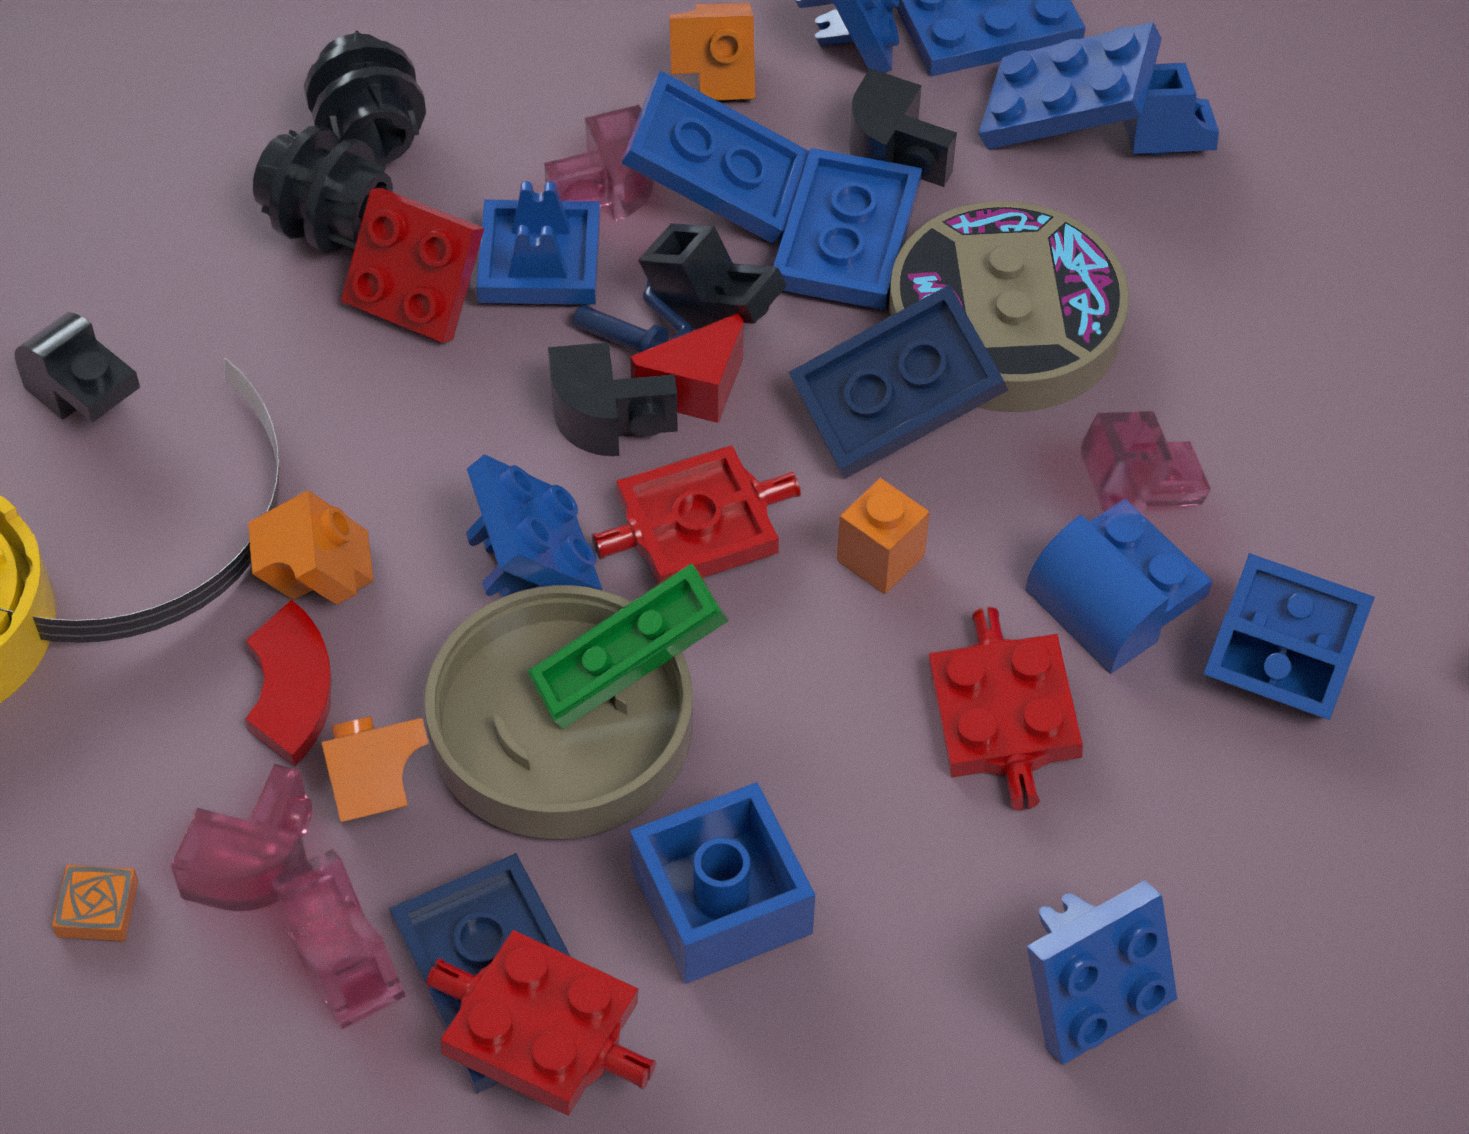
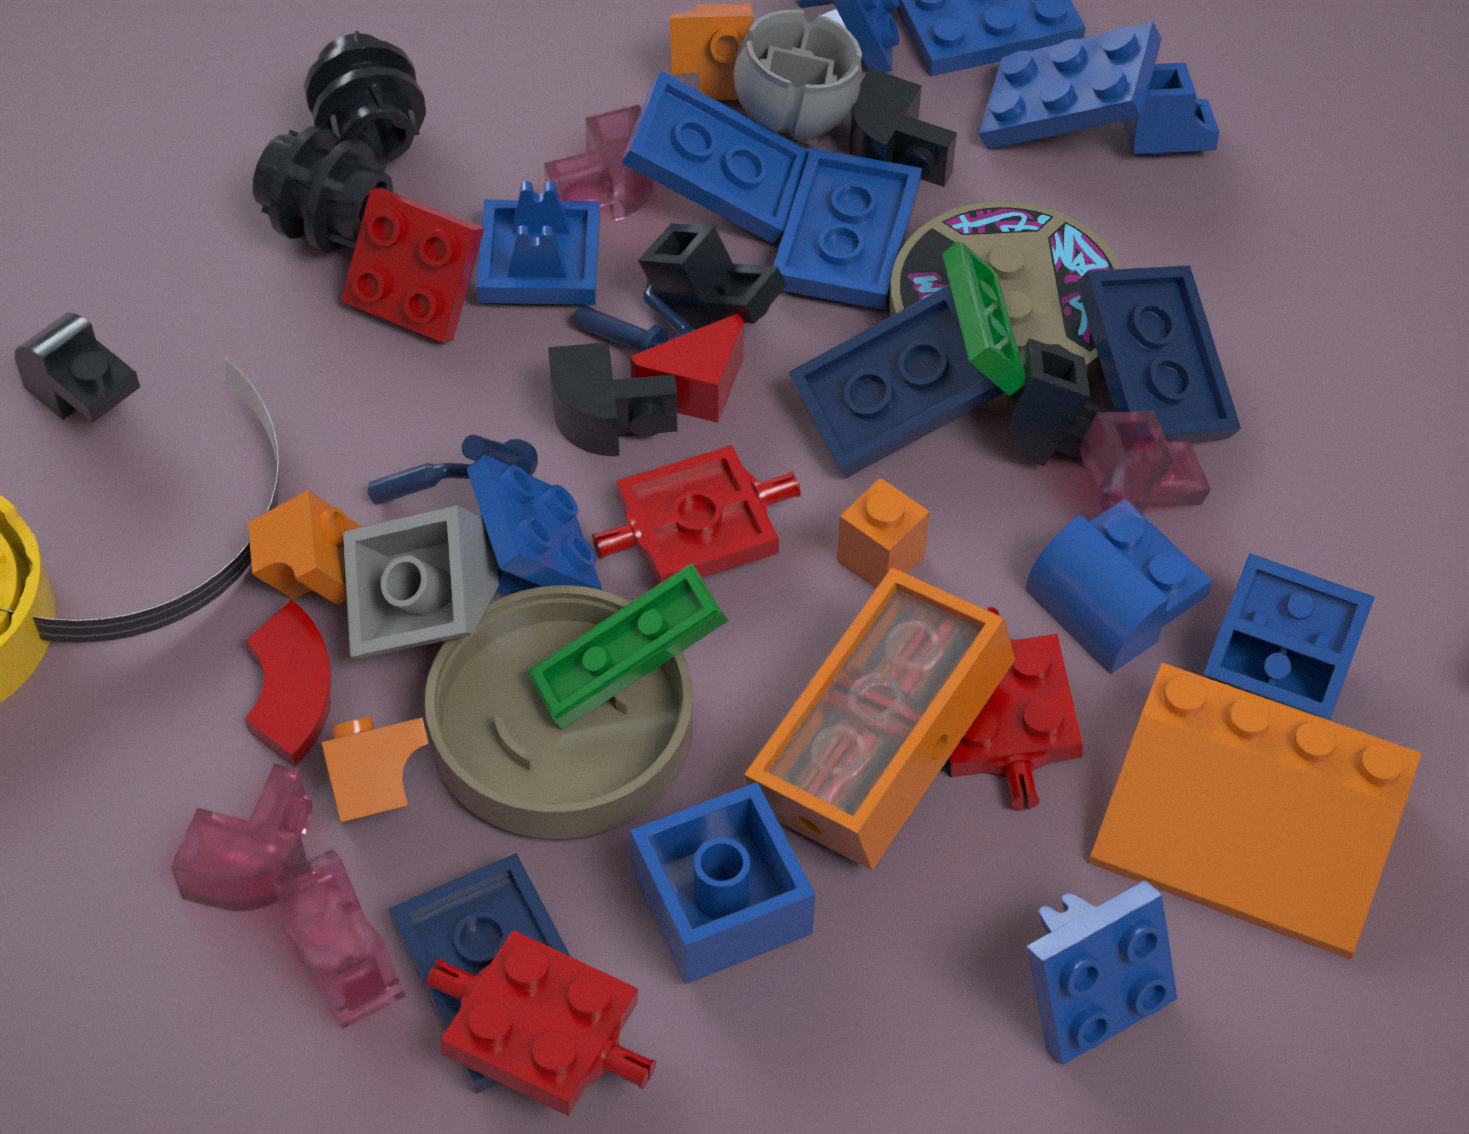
orange tile [52,865,139,942] -> none
none -> light grey slope [343,505,499,659]
none -> dark blue piece [368,434,538,505]
none -> light grey piece [733,9,863,146]
none -> brick [744,567,1015,870]
none -> green tile [942,241,1026,396]
none -> black brick [1007,338,1122,468]
none -> dark blue plate [1076,265,1241,447]
none -> orange slope [1089,663,1422,959]

